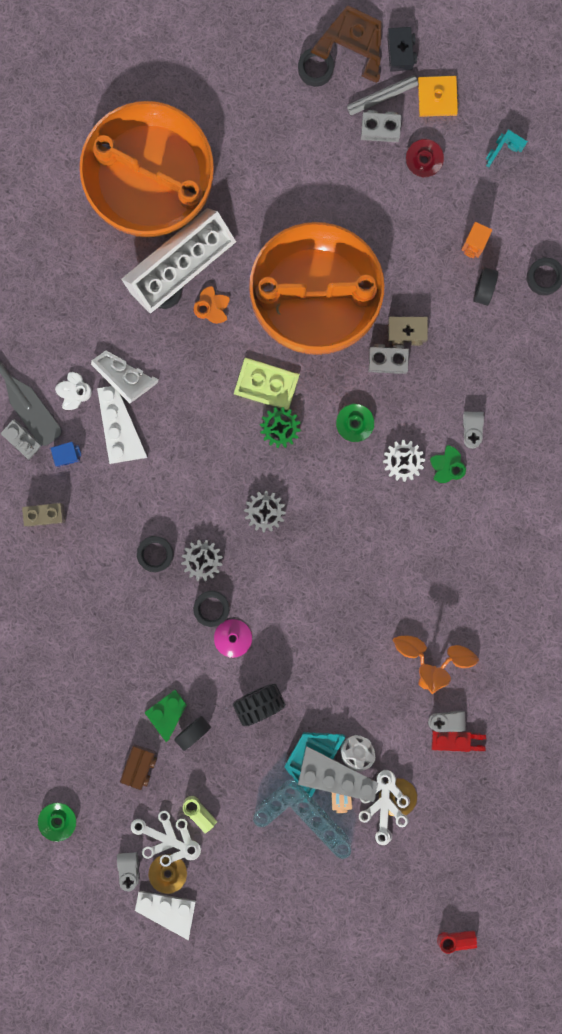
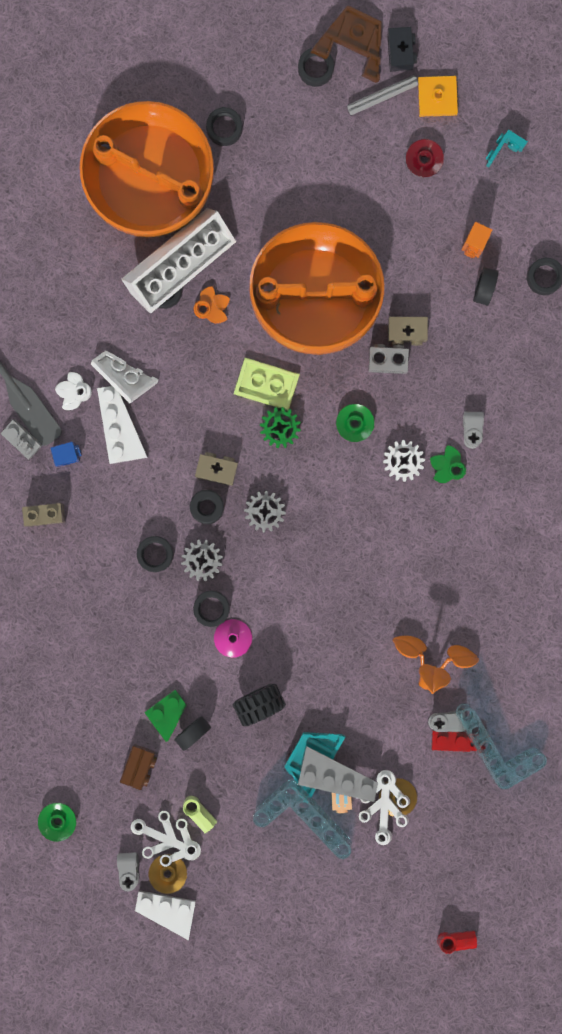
white wheel [341,735,376,771] -> none
light grey brick [361,110,401,142] -> none
none -> black tyre [190,490,224,524]
none -> dark tan brick [195,452,238,486]
none -> black tyre [206,107,243,146]
none -> clear light blue beam [456,704,547,789]

